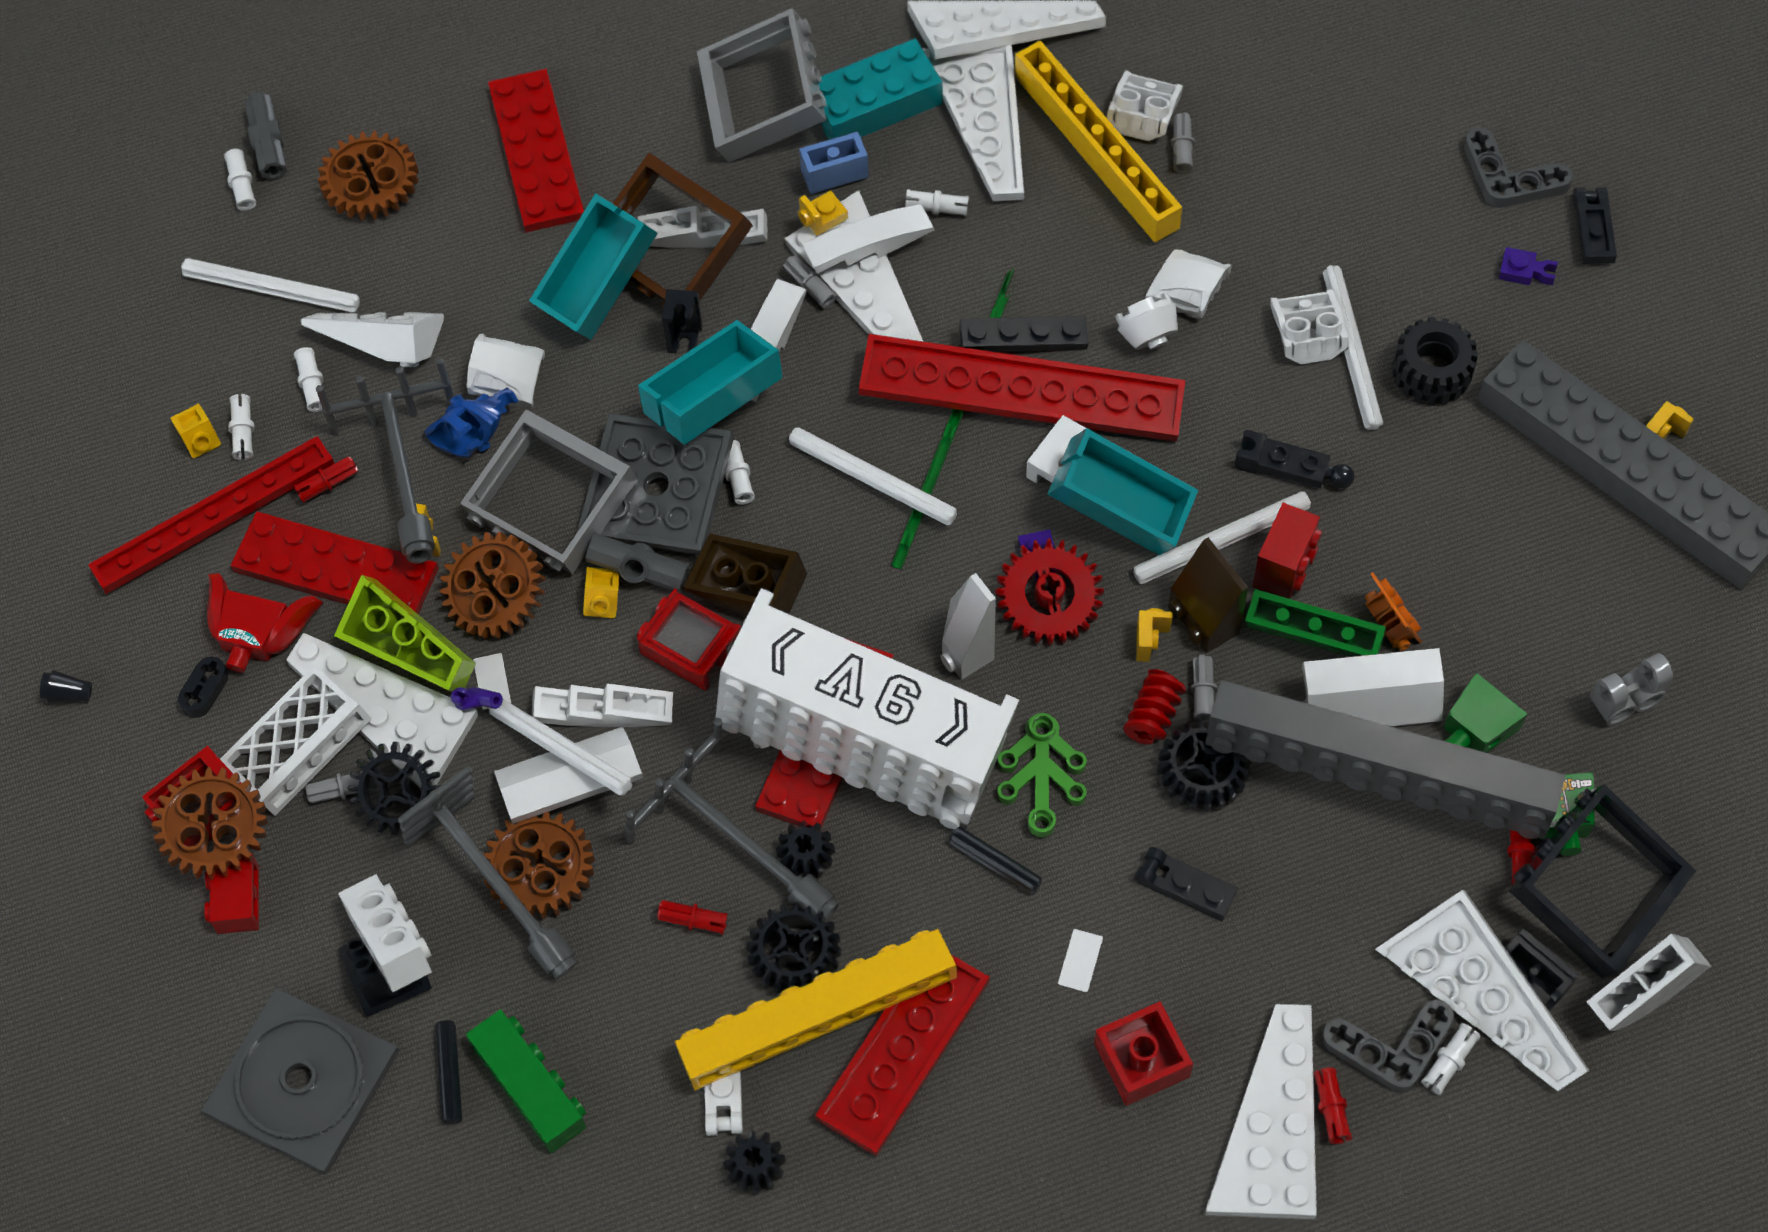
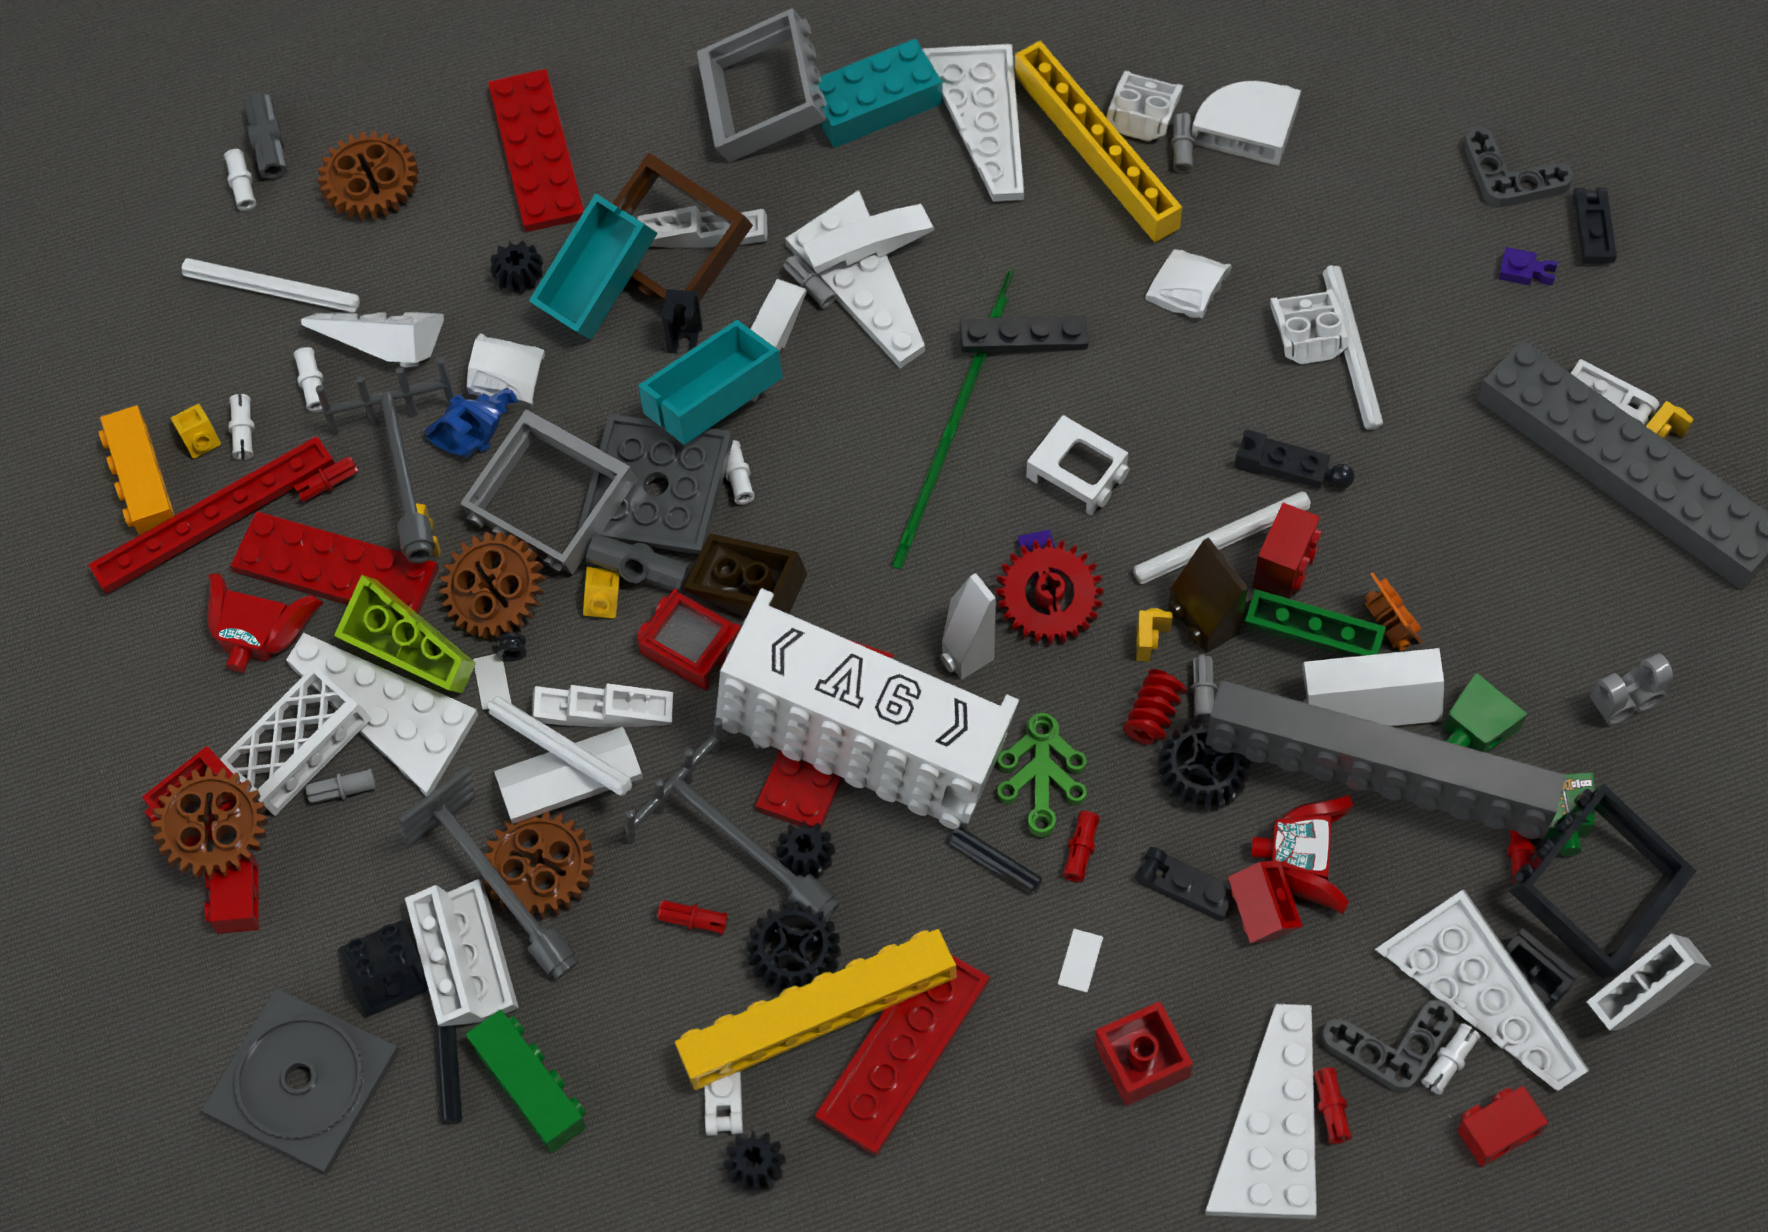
black cone [40,670,92,703] -> none
black beam [178,656,228,718] -> none
white brick [338,874,432,992] -> none
black gear [348,742,441,835] -> none
dark purple arm [451,687,503,711] -> none
white axle [789,428,957,525] -> none
yellow bracket [798,190,848,236] -> none
medium blue brick [799,132,869,194] -> none
red plate [859,334,1186,442] -> none
white pin [905,189,969,216] -> none
white wing [907,1,1106,59] -> none
teal piece [1047,428,1198,555] -> none
white cone [1115,293,1178,350] -> none
black tyre [1392,317,1478,406] -> none
none -> light orange brick [98,405,175,535]
none -> white slope [405,879,519,1027]
none -> black gear [490,239,543,294]
none -> black bush [496,633,526,661]
none -> red pin [1062,811,1101,883]
none -> white brick [1191,81,1301,166]
none -> red brick [1228,861,1303,943]
none -> red torso [1252,794,1354,915]
none -> red brick [1457,1086,1548,1168]
none -> white plate [1571,359,1659,426]

